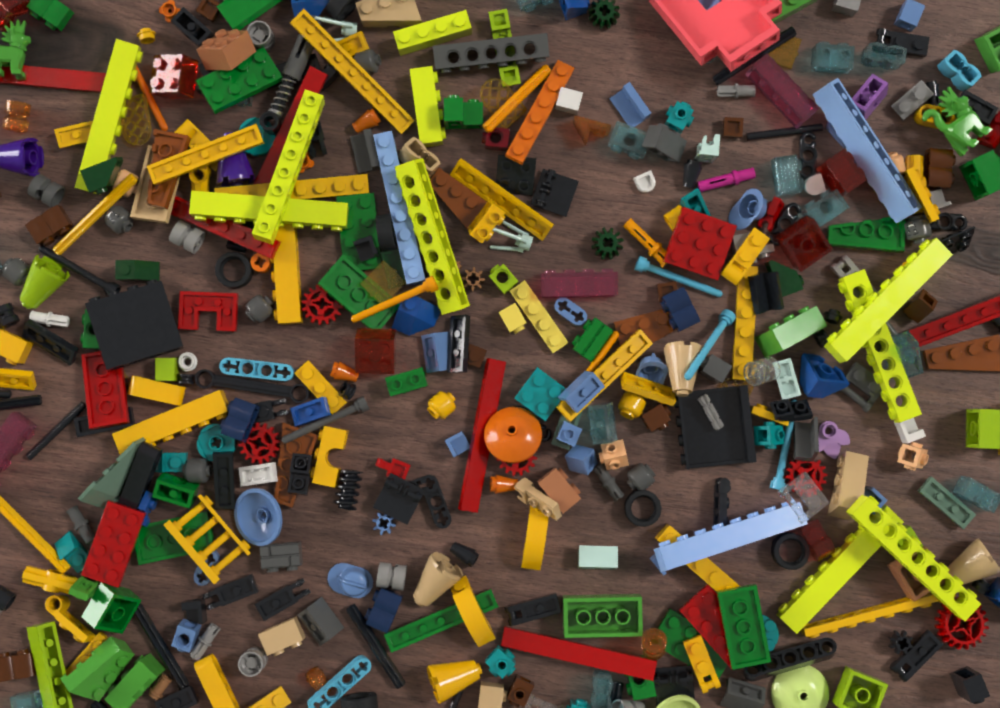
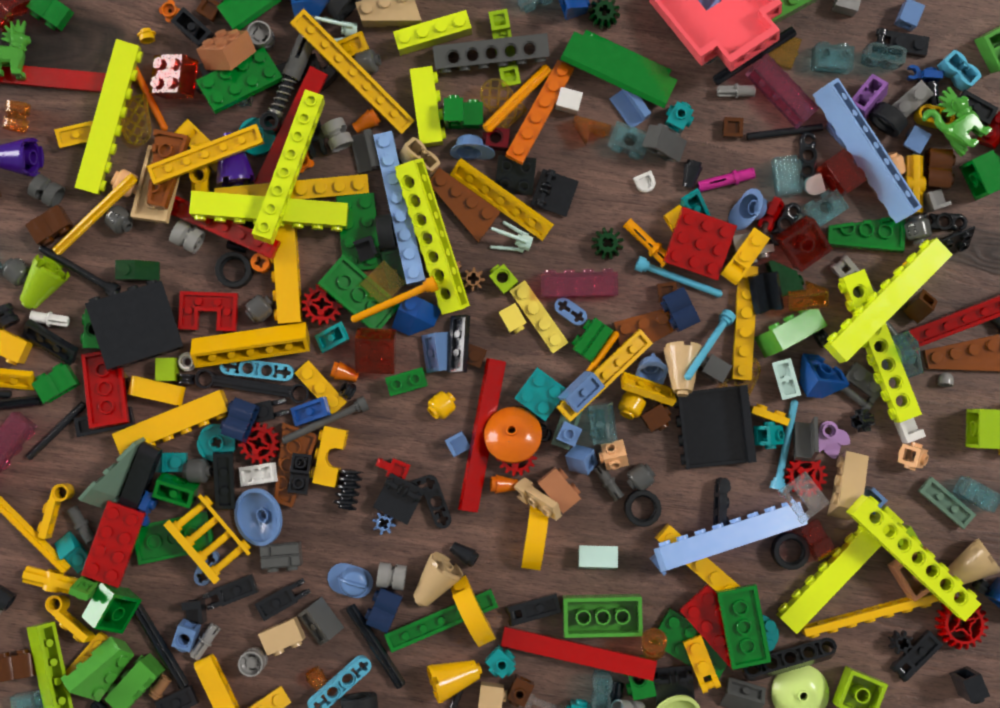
dark green slope [80,157,123,195] -> none
yellow plate [467,198,506,243] -> none
light aqua hinge [694,134,720,163] -> none
light grey axle [698,394,724,430] -> none
clear wheel [743,357,780,386] -> none
black slope [769,398,813,421] -> none
black plate [824,309,843,324] -> none
yellow plate [904,167,940,223] -> none
none -> green brick [32,363,81,404]
none -> yellow plate [37,483,75,539]
none -> yellow brick [190,322,310,368]
none -> teal slope [314,321,350,353]
none -> light grey wheel [321,117,354,153]
none -> medium blue piece [450,134,495,160]
none -> green slope [560,30,677,108]
none -> clear orange slope [788,281,829,312]
none -> black gear [850,409,876,433]
none -> black tyre [869,102,908,137]
none -> medium blue panel [903,125,932,155]
none -> blue plate [906,65,944,83]
none -> light grey hinge [937,372,954,387]

